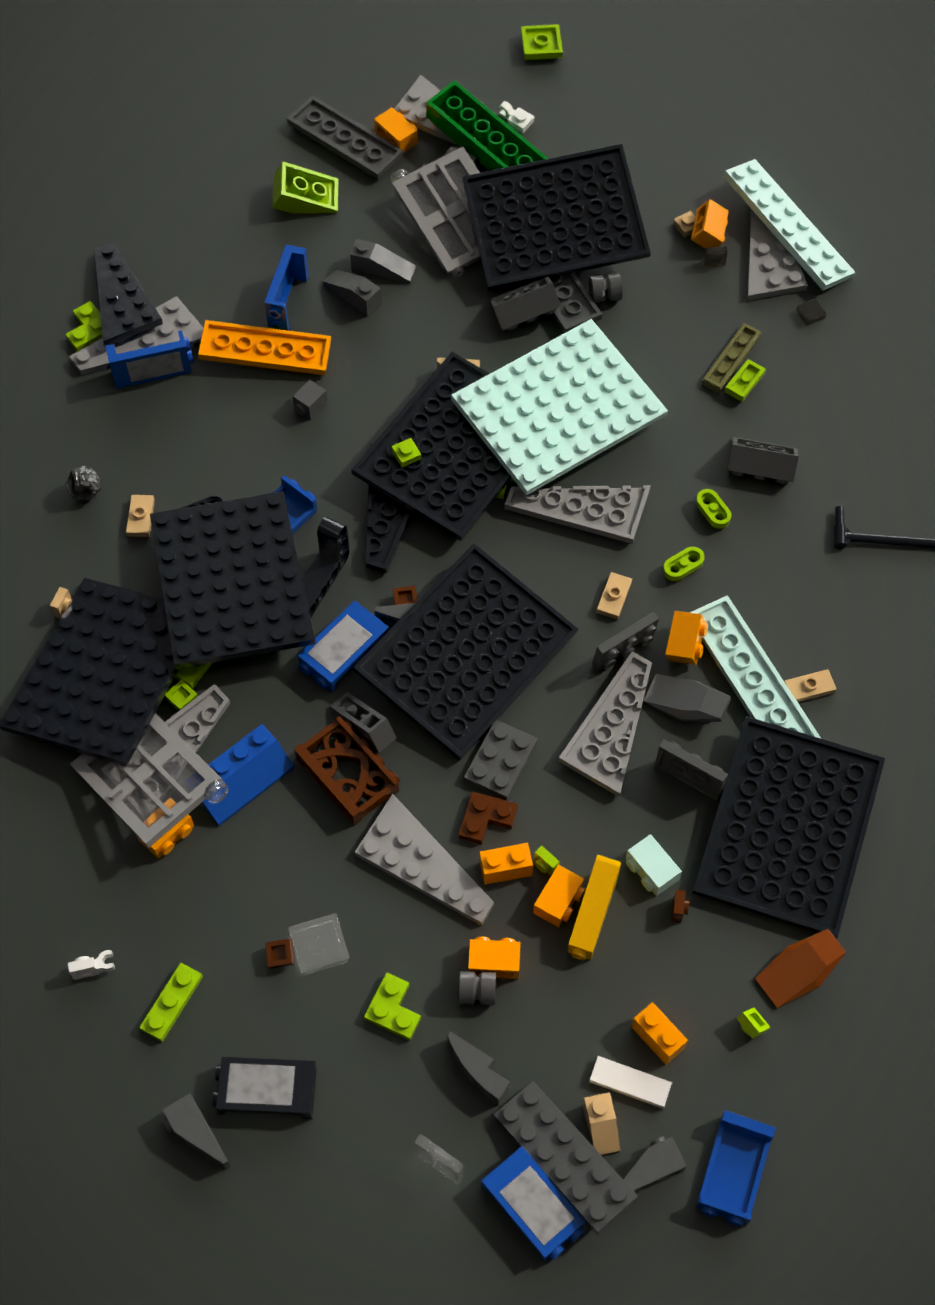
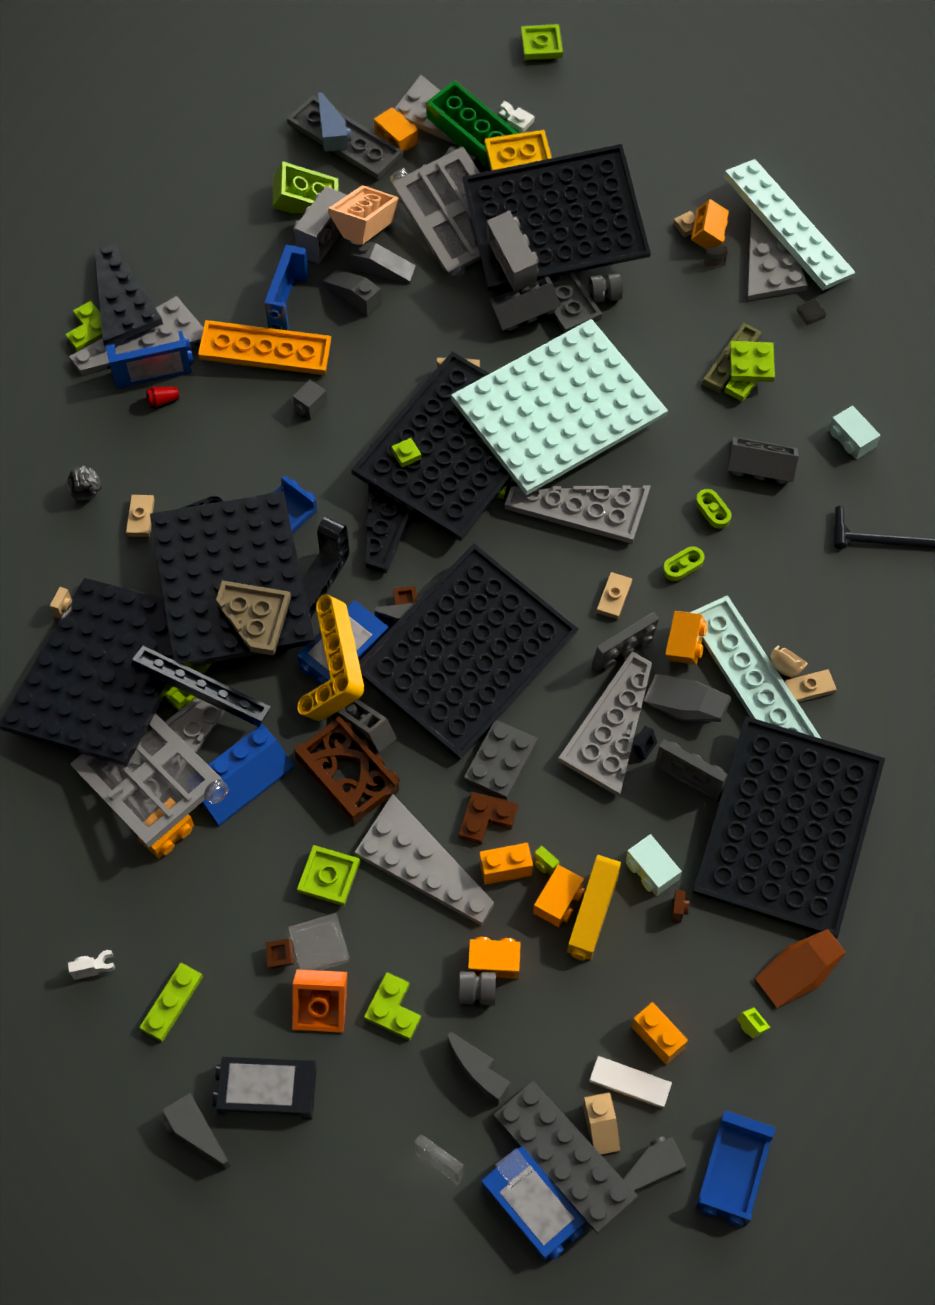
none -> black plate [131,646,271,727]
none -> red cone [146,386,179,408]
none -> dark tan plate [216,580,291,655]
none -> orange slope [292,970,347,1032]
none -> light grey brick [294,186,347,264]
none -> yellow beam [297,594,364,721]
none -> lime plate [297,845,360,906]
none -> sand blue slope [318,93,351,151]
none -> light nougat slope [328,185,399,245]
none -> yellow plate [485,130,552,170]
none -> light grey brick [487,211,539,292]
none -> clear tile [495,1149,533,1188]
none -> black plate [632,726,658,760]
none -> lime plate [730,341,775,382]
none -> tan hair [770,646,808,677]
none -> light aqua brick [829,406,881,460]

